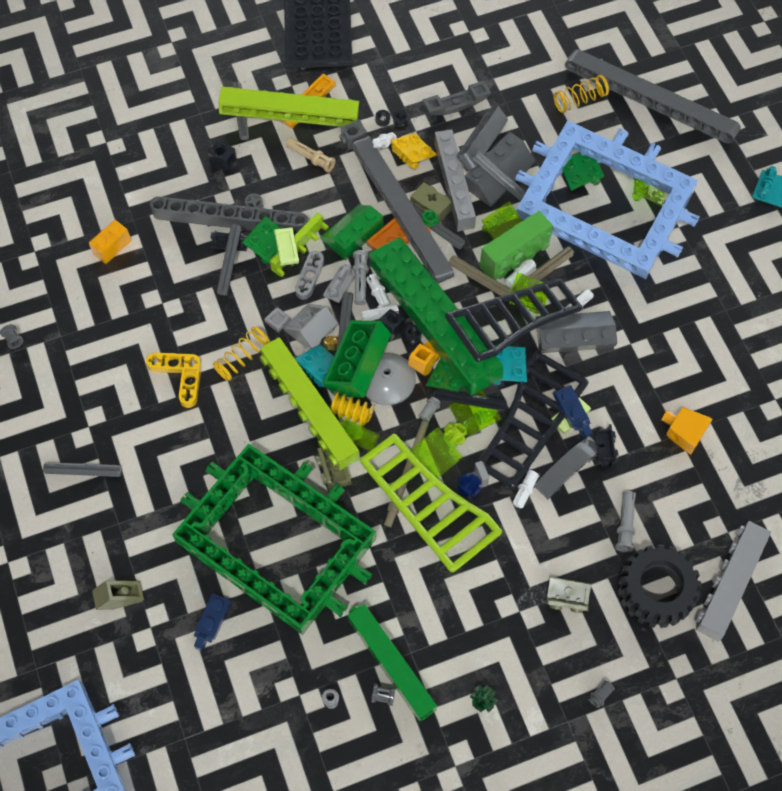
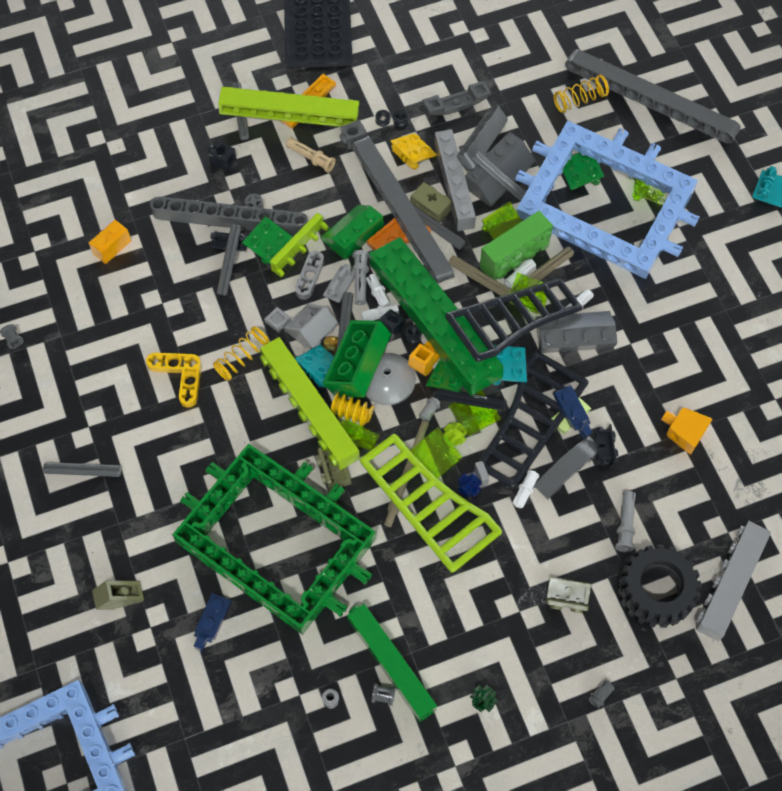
yellowish green tile [274,228,299,266] -> none
white axle [372,132,397,148] -> none
green plate [421,210,439,227] -> none

